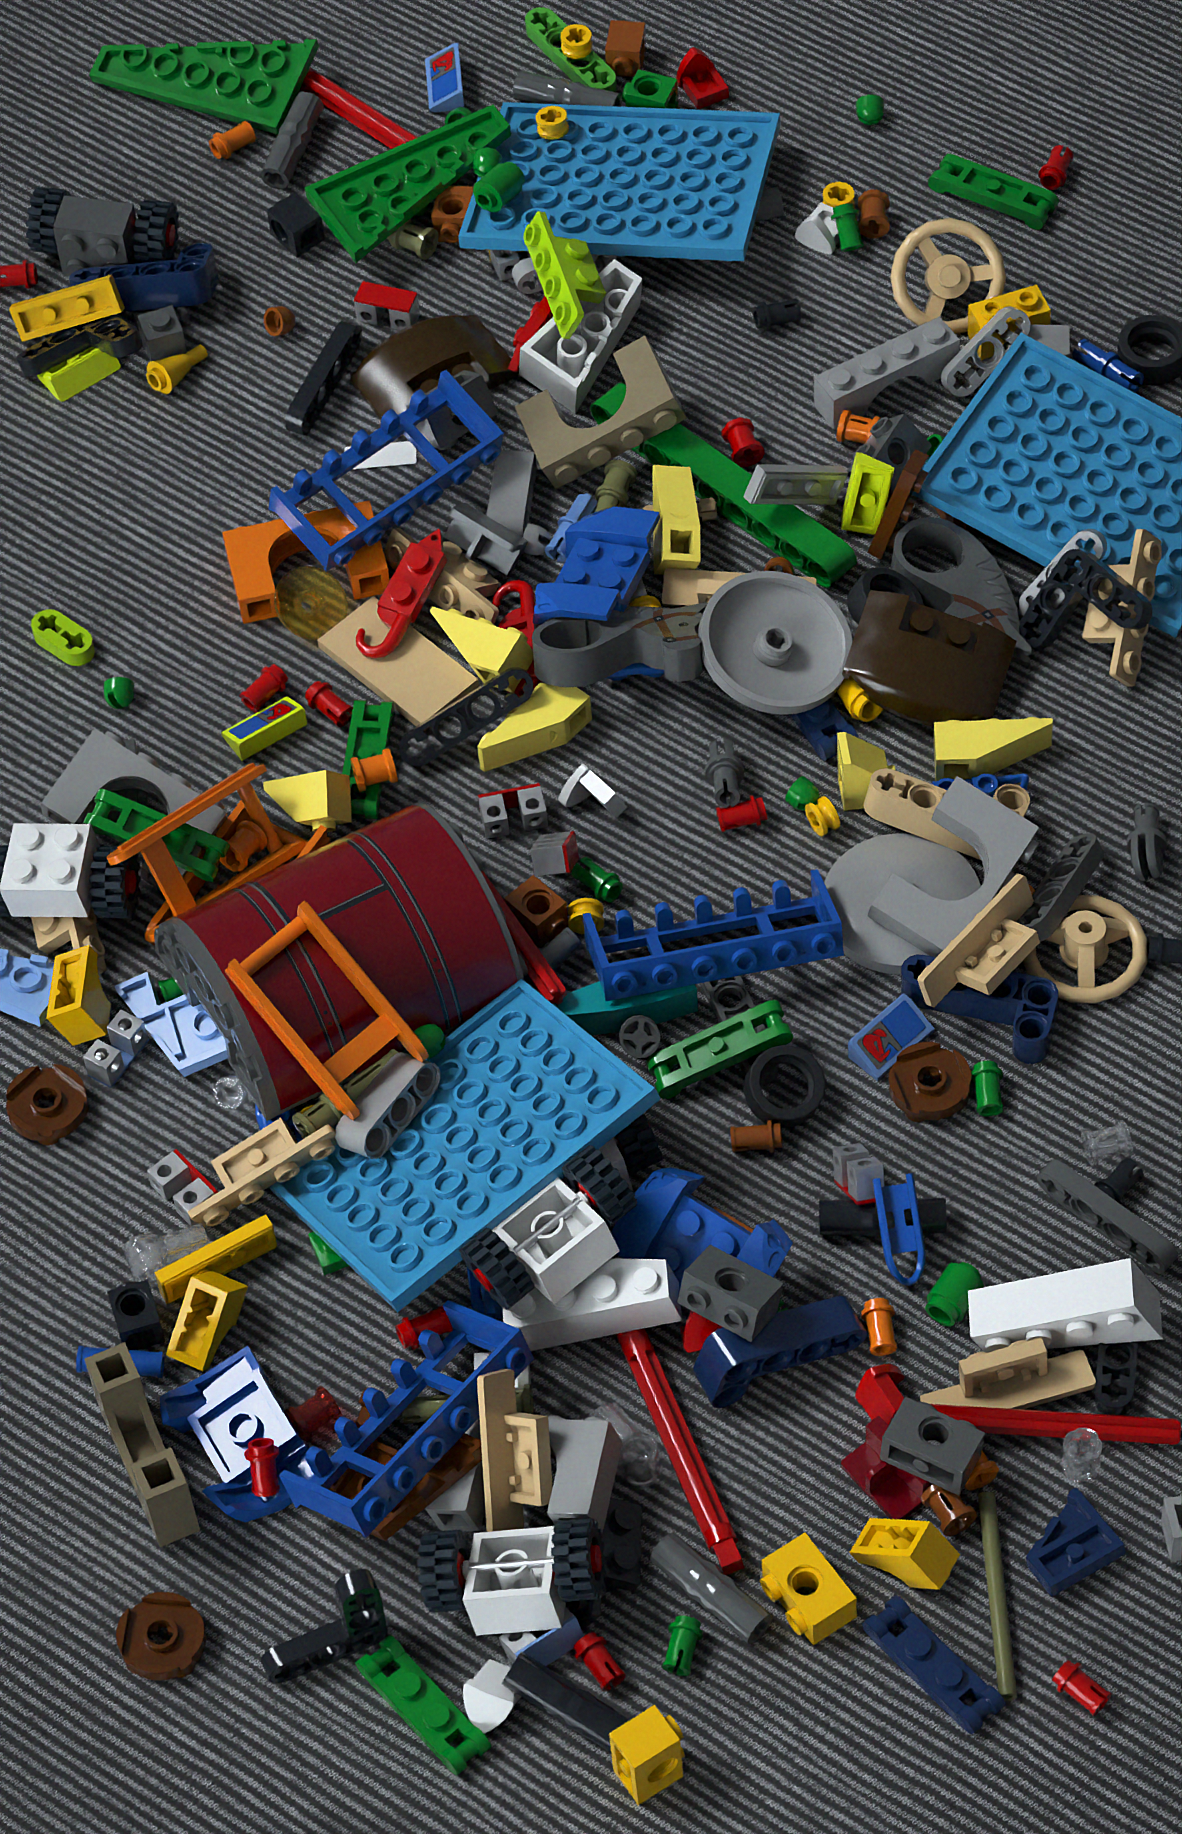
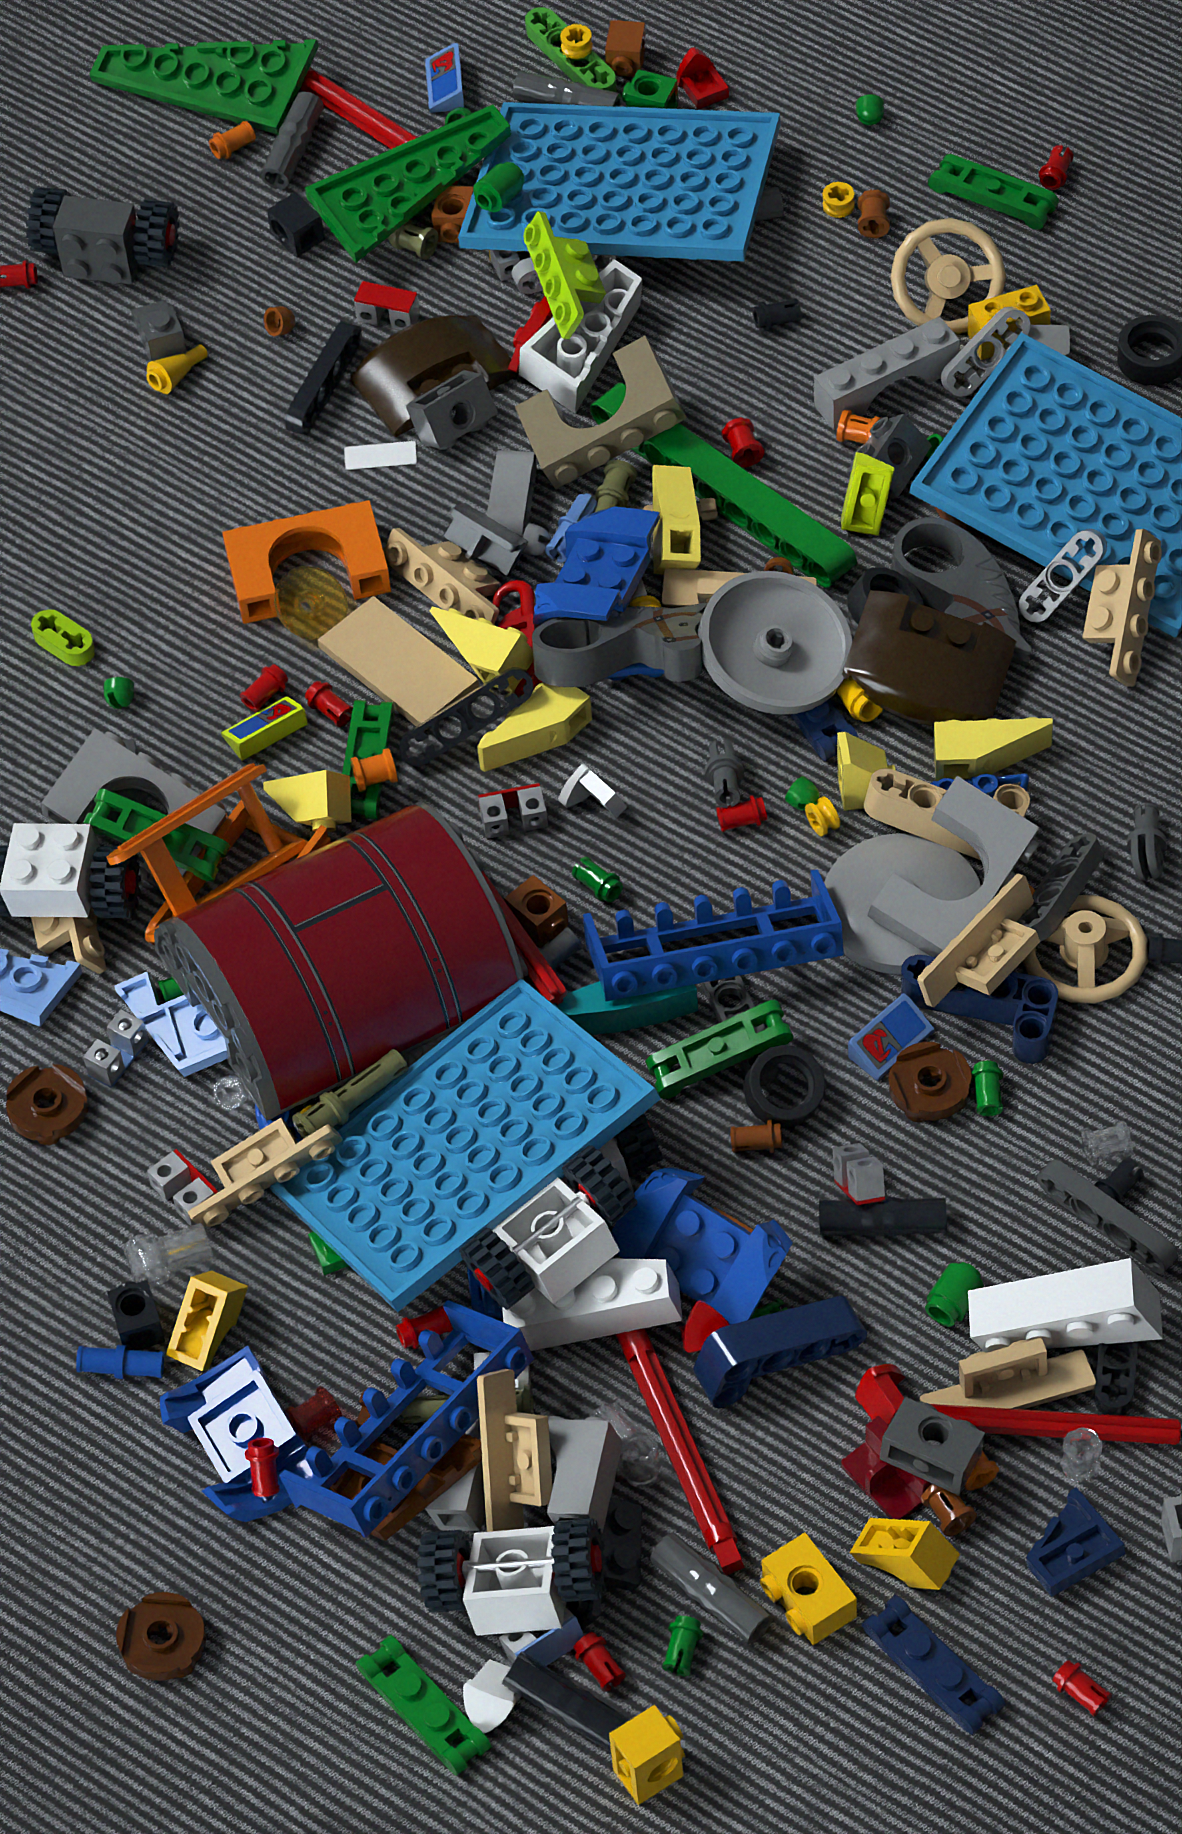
yellow plate [9,274,125,342] -> none
black beam [16,315,143,377] -> none
neon yellow slope [37,346,121,402] -> none
yellow arch [46,945,111,1046] -> none
dark blue beam [69,243,219,312] -> none
dark tan arch [84,1342,200,1547] -> none
yellow tile [154,1214,277,1304] -> none
orange bush [220,820,268,872] -> none
orange piece [225,900,429,1121] -> none
black beam [261,1569,388,1684] -> none
blue window [268,370,504,572] -> none
light grey beam [335,1052,440,1159] -> none
red plate [356,529,448,658] -> none
green hinge [414,1024,446,1061] -> none
green hinge [473,148,502,178] -> none
flat silver piece [531,831,579,876] -> none
yellow bush [535,106,569,140] -> none
yellow bush [568,898,604,934] -> none
dark grey wheel [619,1015,660,1058] -> none
dark grey brick [677,1245,784,1342] -> none
light grey tile [743,464,849,505] -> none
white tile [795,203,839,254] -> none
green pin [831,203,864,252] -> none
orange pin [861,1298,897,1356] -> none
reddish brown plate [867,449,929,560] -> none
blue piece [872,1173,926,1286] -> none
olive piece [978,1492,1017,1701] -> none
black beam [1019,549,1153,649] -> none
blue pin [1072,339,1144,393] -> none

